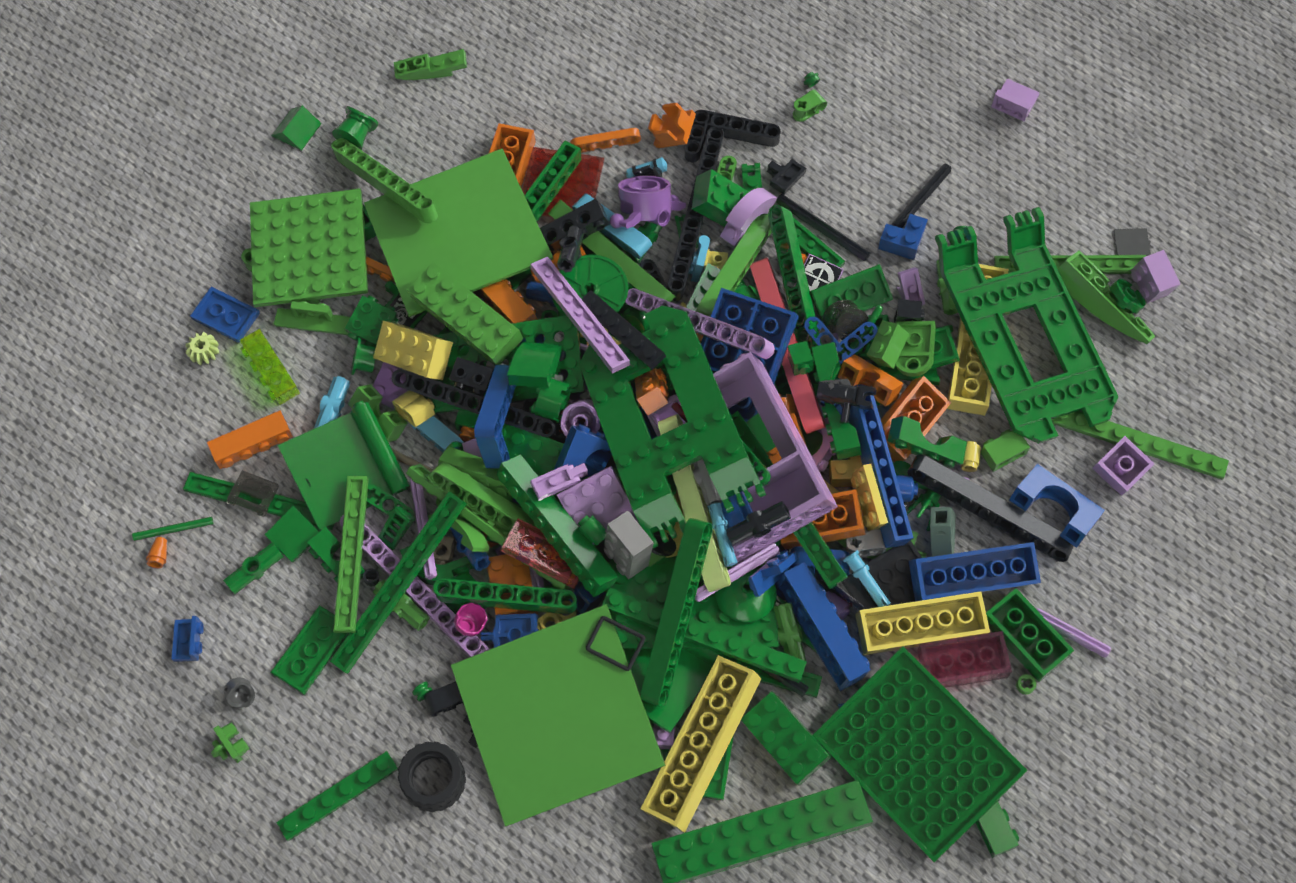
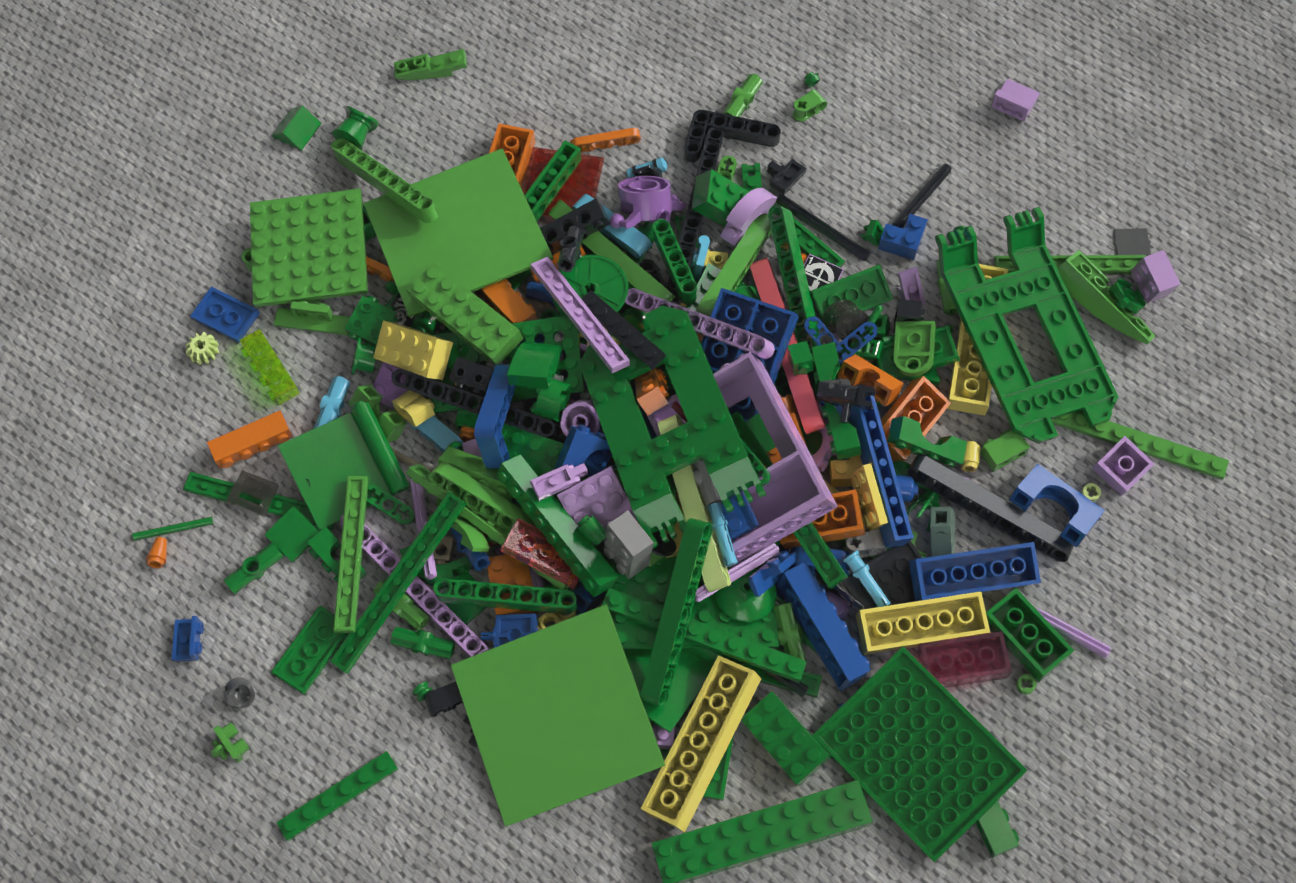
black hinge [363,568,380,587] -> none
green slope [378,506,416,551] -> none
black tyre [398,741,466,812] -> none
dark pink hair [454,603,488,637] -> none
black piece [586,616,645,671] -> none
orange panel [648,103,696,148] -> none
black piece [726,501,791,547] -> none
bright green brick [867,320,909,369] -> none
none -> green piece [390,627,455,660]
none -> green head [412,311,441,335]
none -> green beam [653,219,697,304]
none -> bright green piece [723,73,763,117]
none -> green tile [860,220,884,246]
none -> yellowish green bush [1081,483,1101,502]

